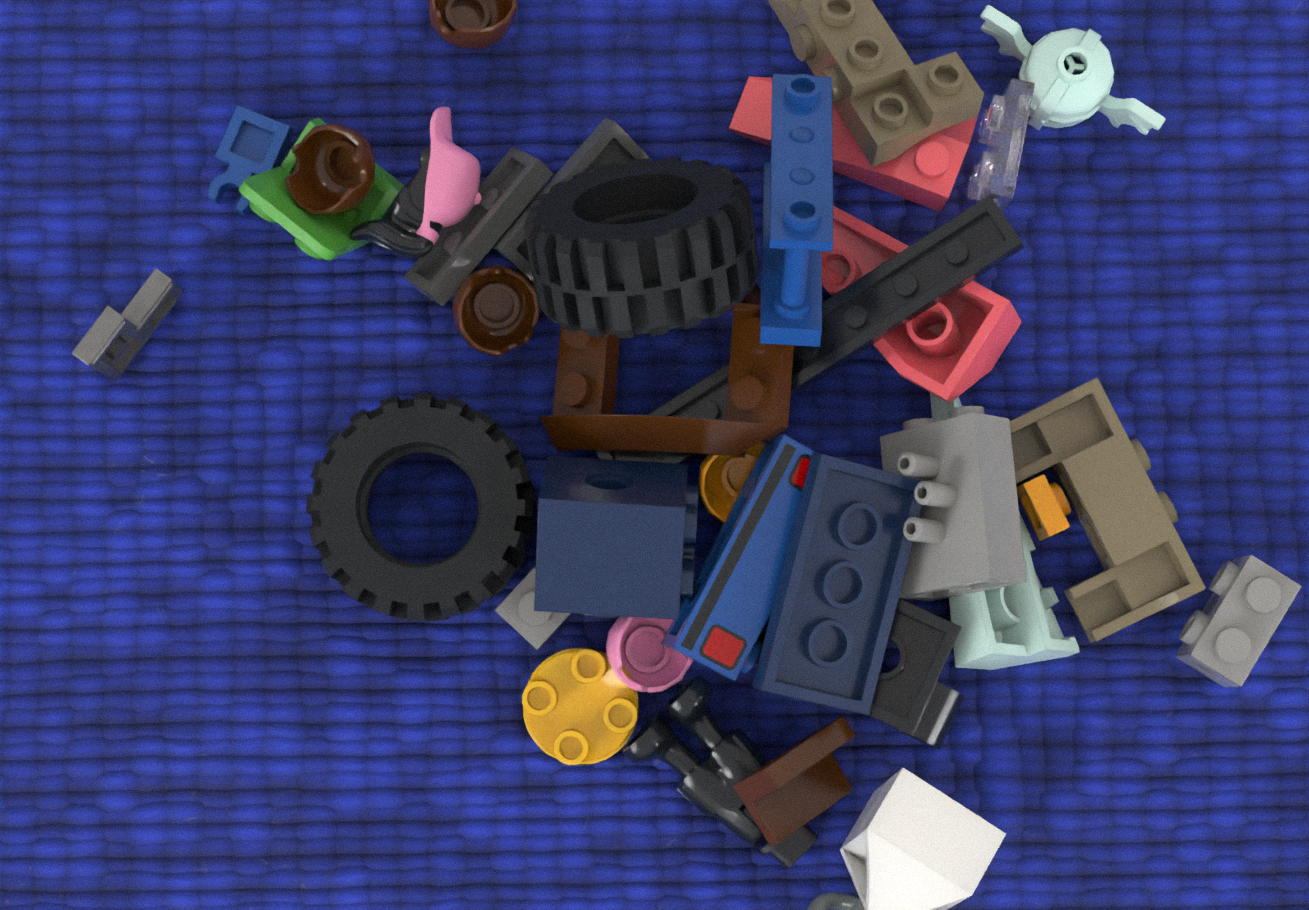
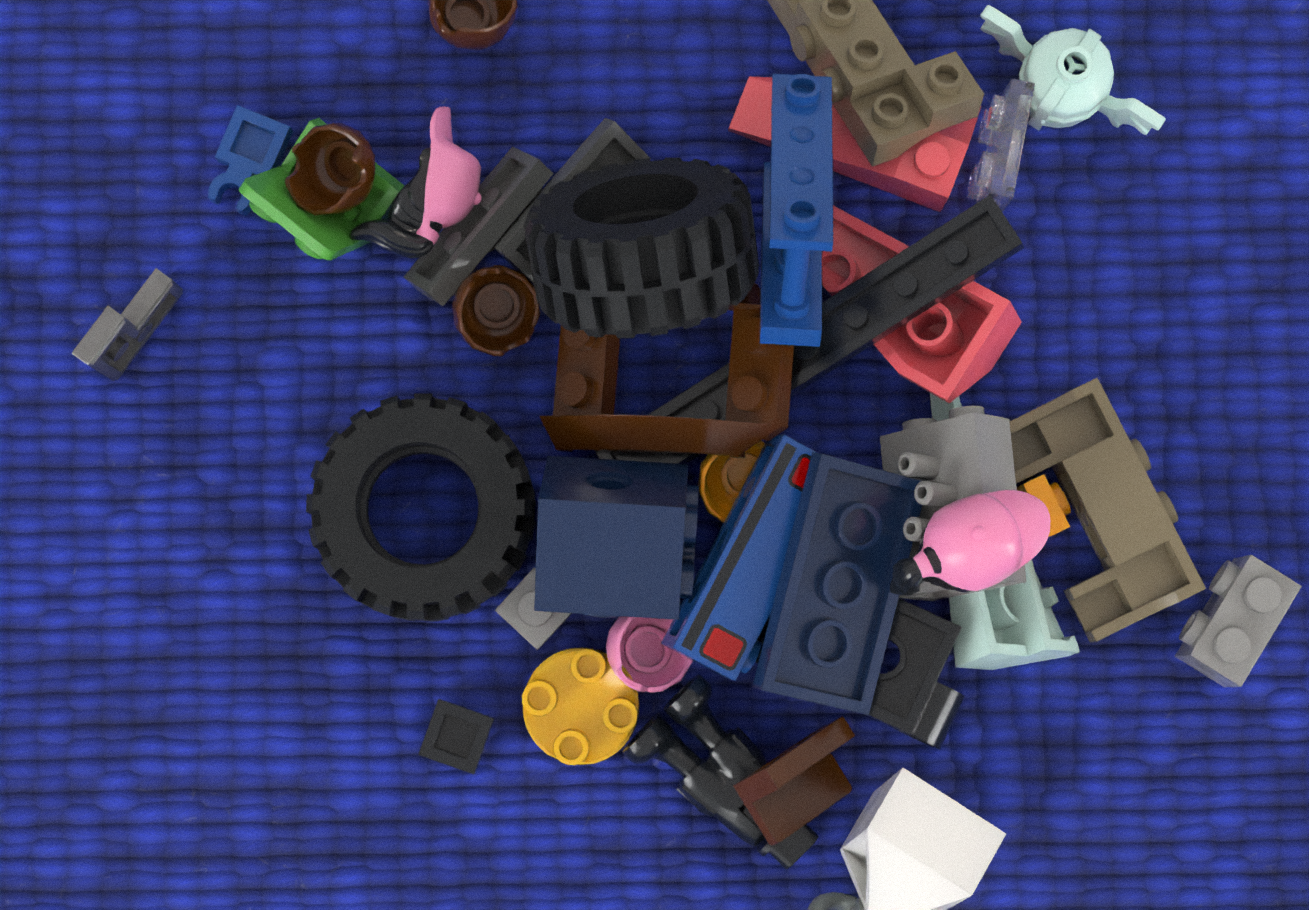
none -> black plate [418,699,495,774]
none -> bright pink hair [890,490,1051,596]

